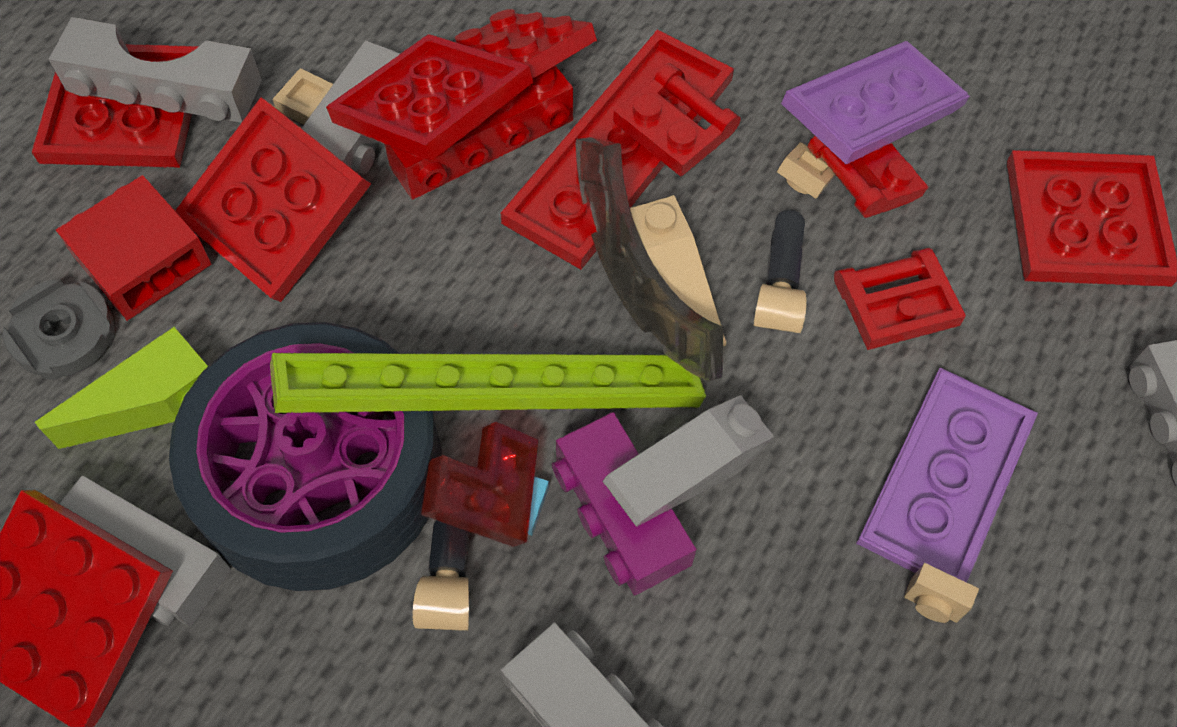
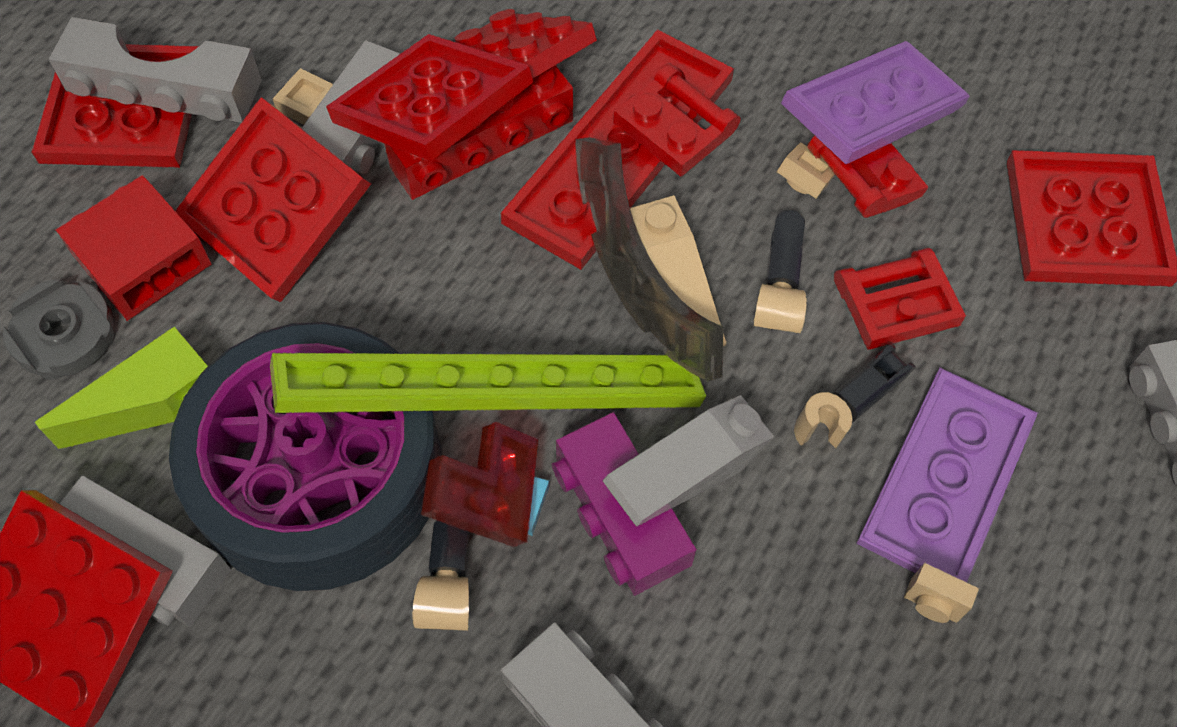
none -> piece [794,344,916,448]

